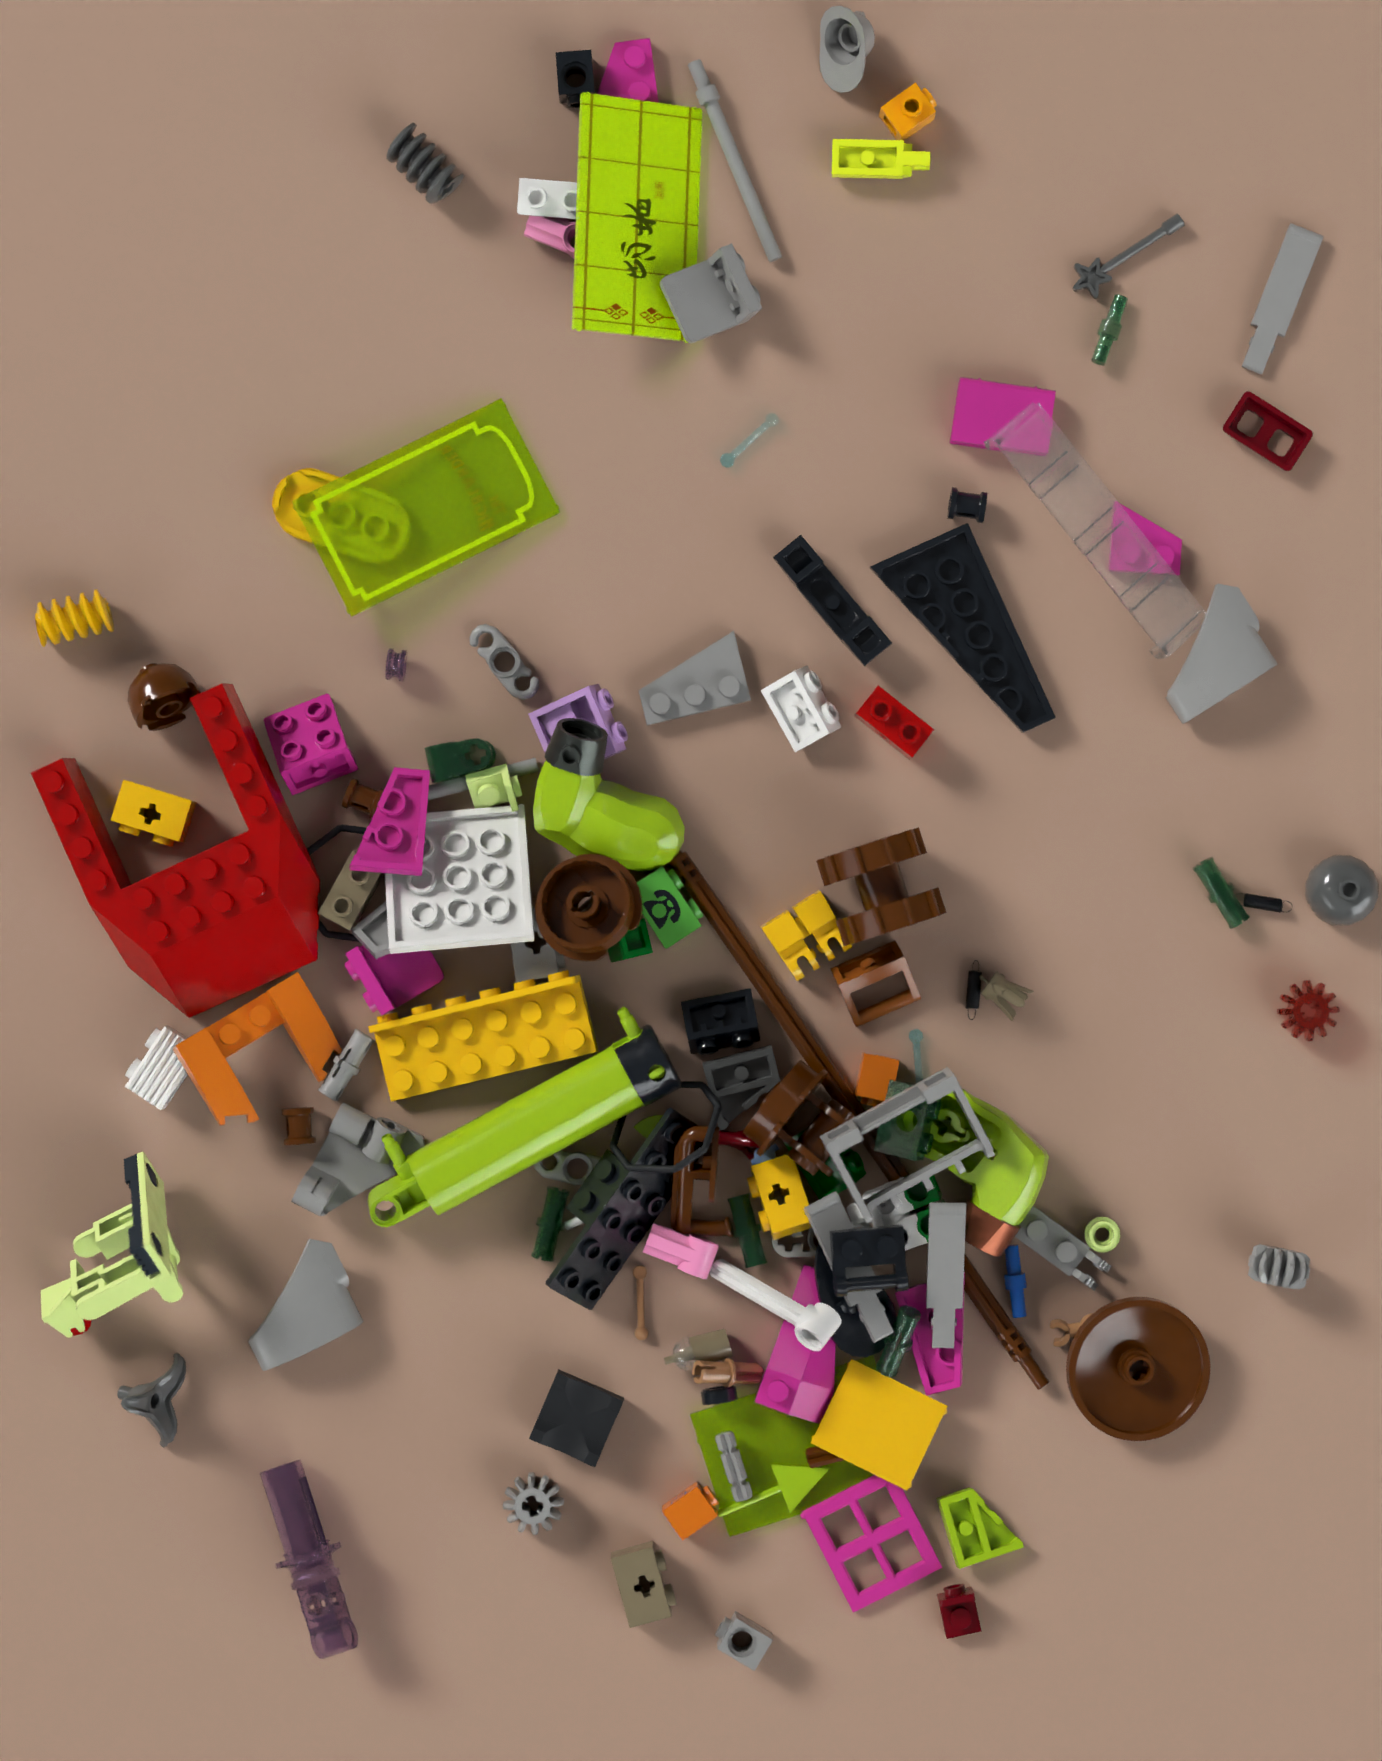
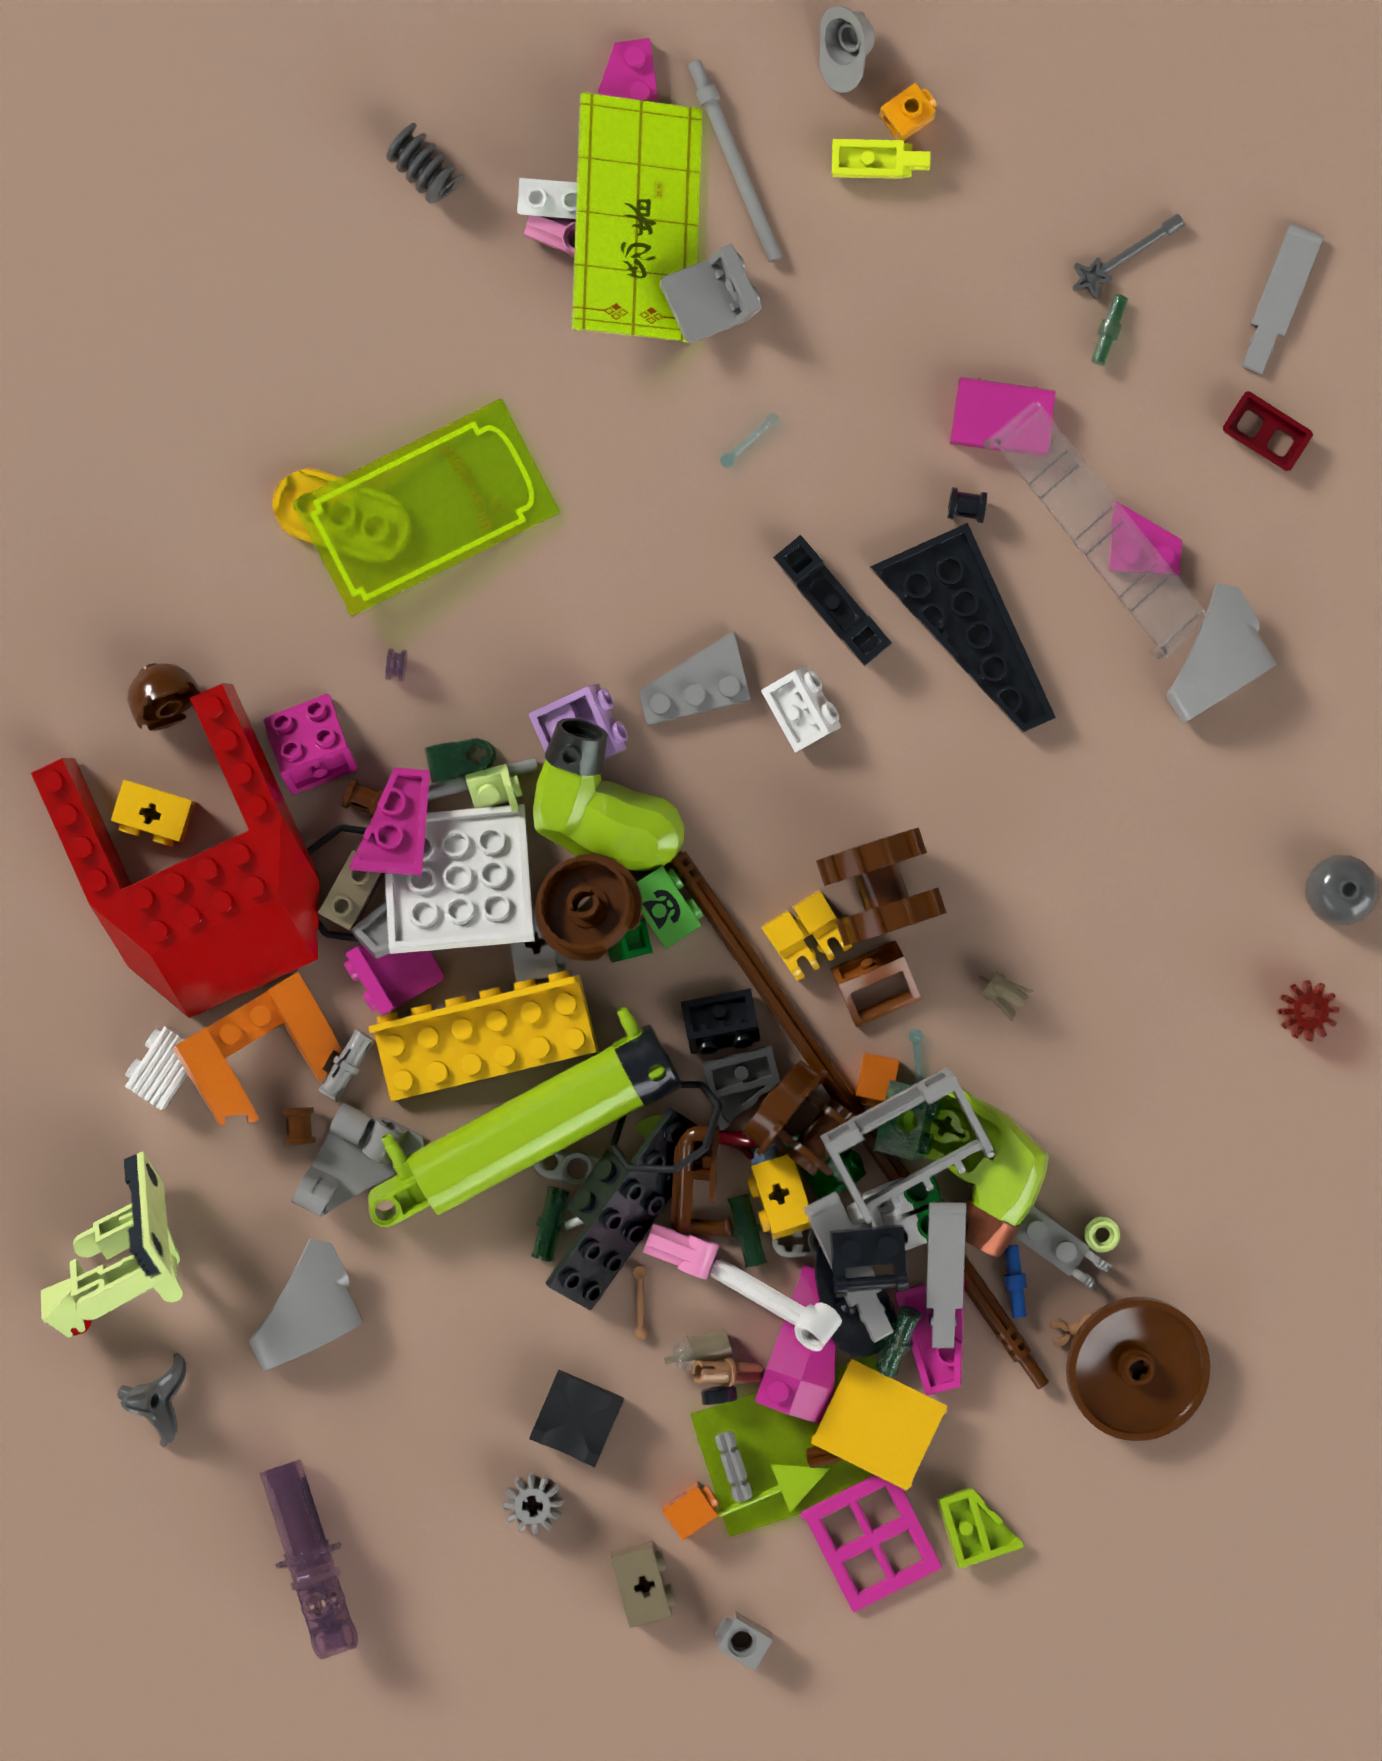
yellow piece [35,589,114,647] -> none
light grey piece [470,624,539,700] -> none
black brick [556,50,595,108] -> none
red brick [854,685,934,760] -> none
dark red bracket [937,1584,982,1639] -> none
black piece [966,960,982,1020] -> none
clear green pin [1192,857,1250,929] -> none
black piece [1233,893,1293,913] -> none
light grey gear [1248,1244,1311,1289] -> none

